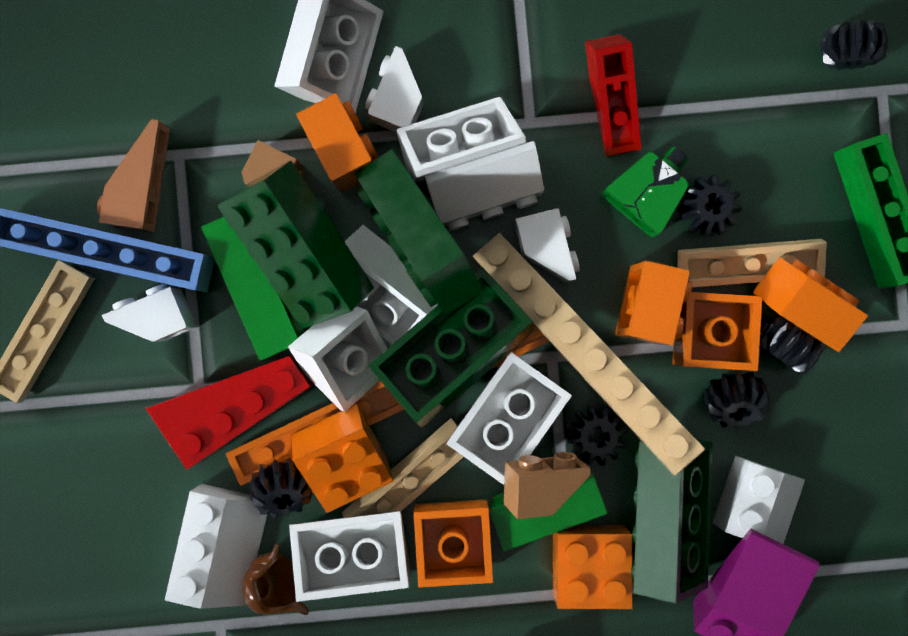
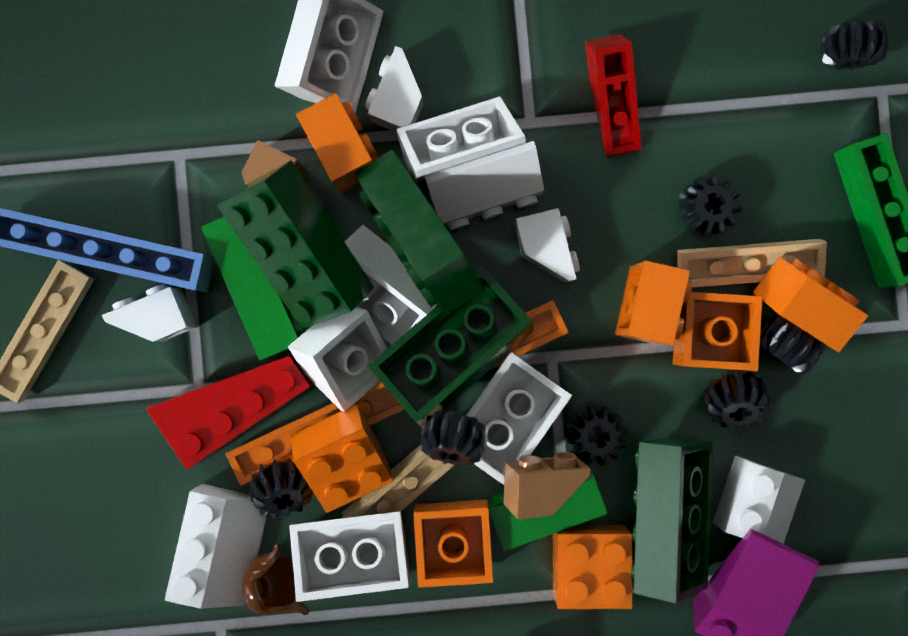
nougat slope [97,119,170,233] -> none
tan plate [473,232,705,476] -> none
green torso [600,146,689,238] -> none
none -> black gear [420,410,486,466]

